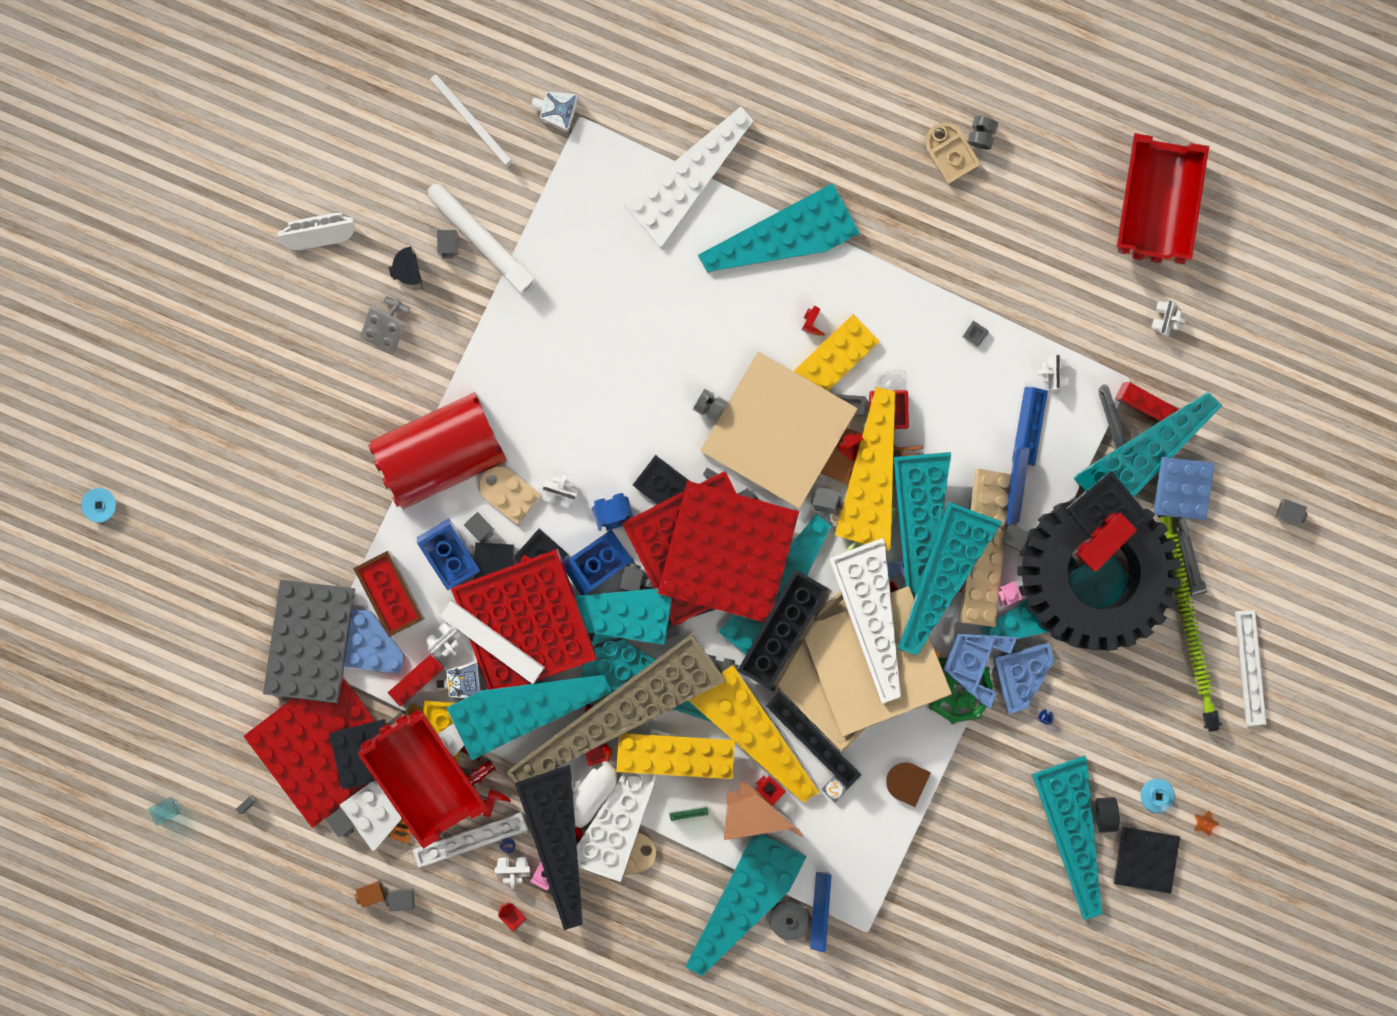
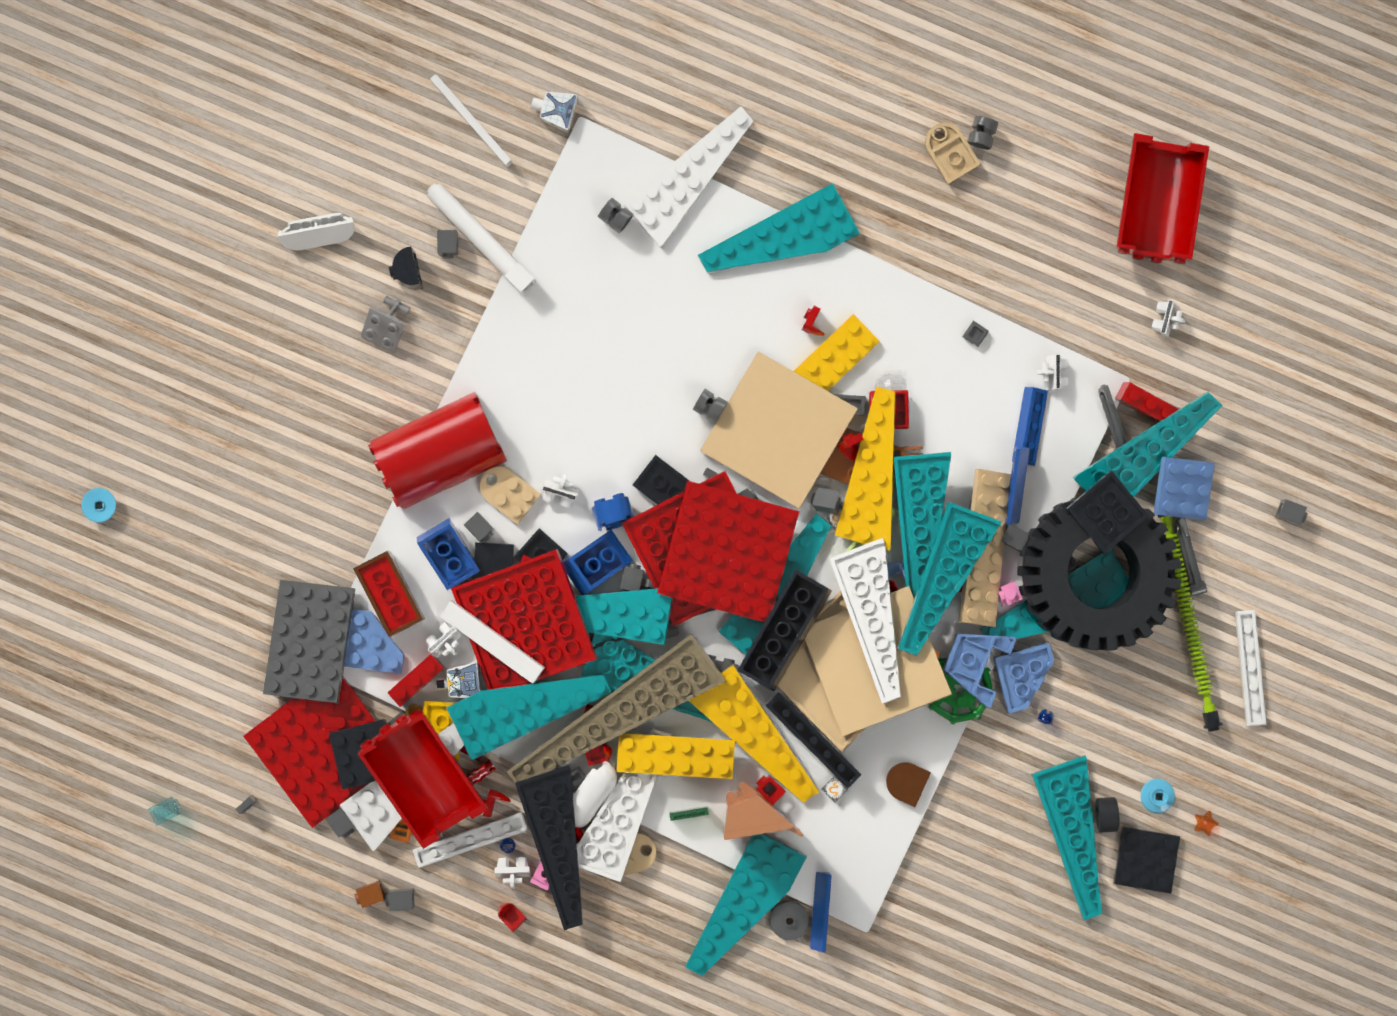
red brick [1076,513,1137,572] -> none
none -> dark grey tile [571,766,586,793]
none -> dark grey wheel [598,198,634,233]

